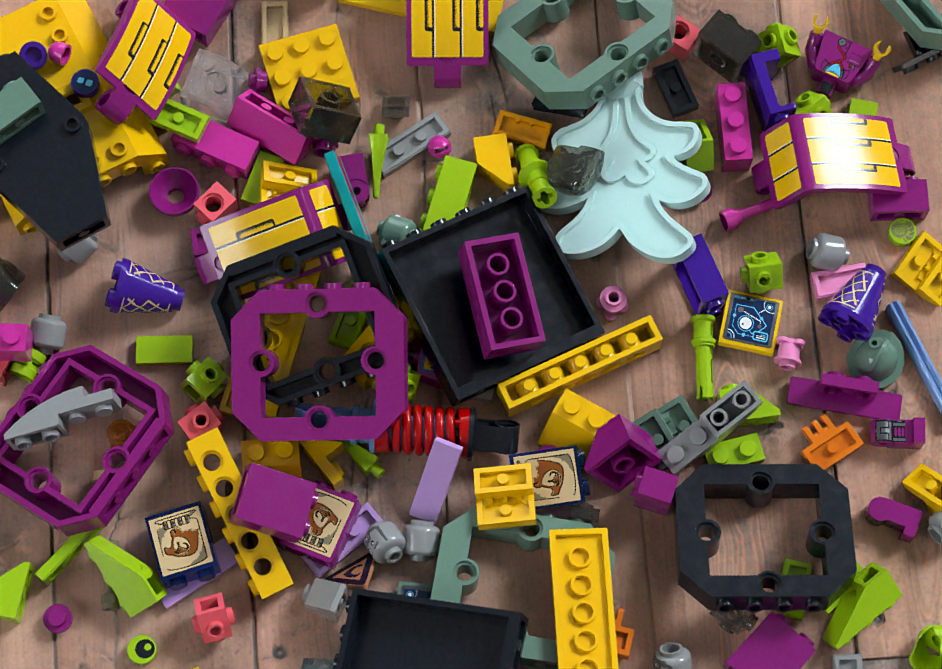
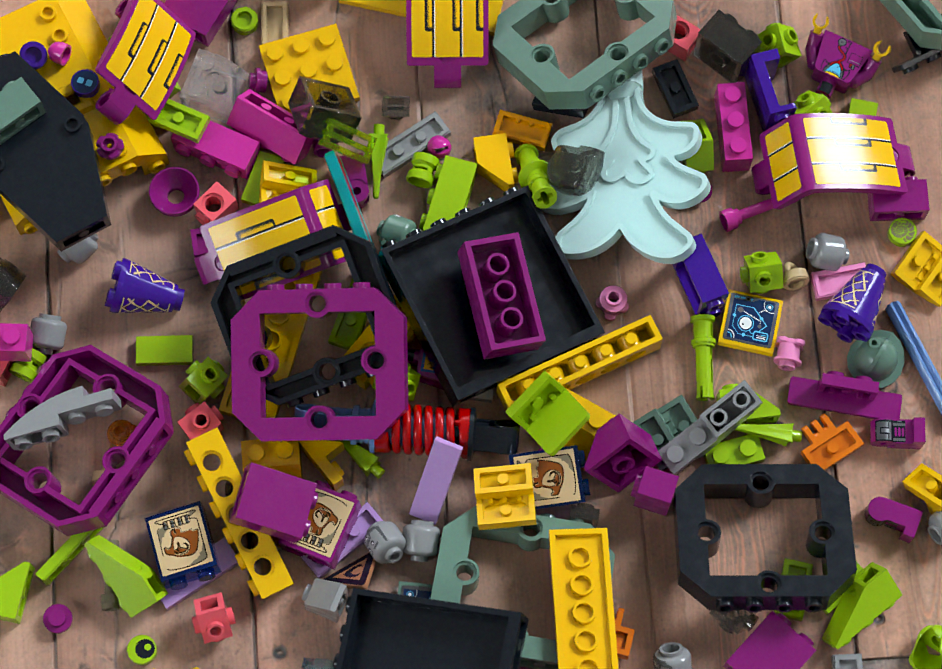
none -> magenta plate [96,133,124,160]
none -> lime tile [231,7,258,35]
none -> clear neon green tile [318,118,377,164]
none -> lime wheel [406,152,439,189]
none -> lime bracket [505,370,590,456]
none -> lime piece [734,423,802,447]
none -> tan tile [783,262,810,291]

